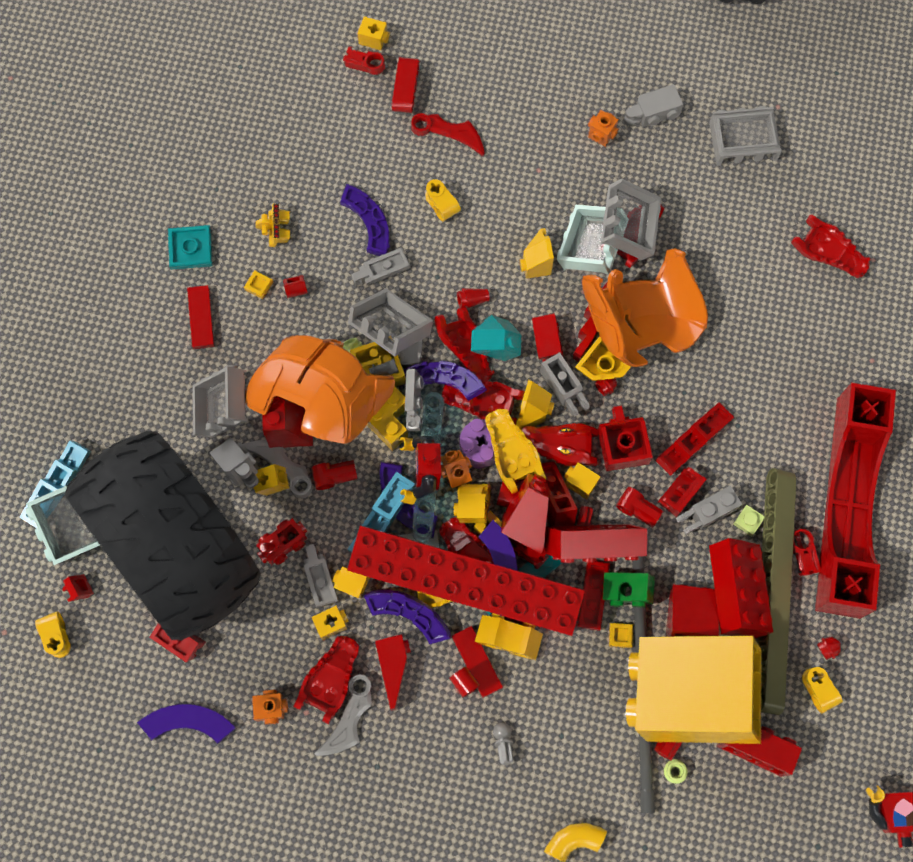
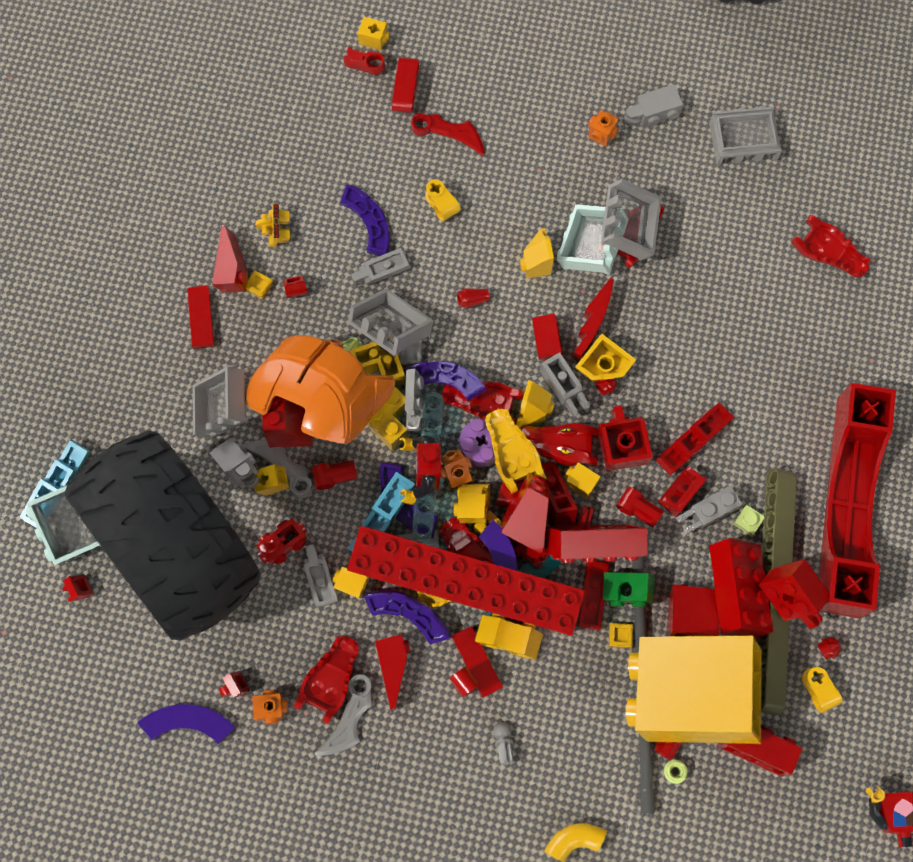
yellow piece [35,611,71,658] -> none
red hinge [149,624,206,663] -> none
teal tile [168,225,213,270] -> none
yellow brick [311,606,349,641] -> none
dark grey pin [369,359,398,376] -> none
red animal [434,307,494,383] -> none
teal slope [471,315,522,361] -> none
orange piece [582,248,708,367] -> none
red piece [793,529,821,576] -> none
none -> slope [212,226,248,293]
none -> red tile [218,671,250,698]
none -> red hinge [759,559,829,629]

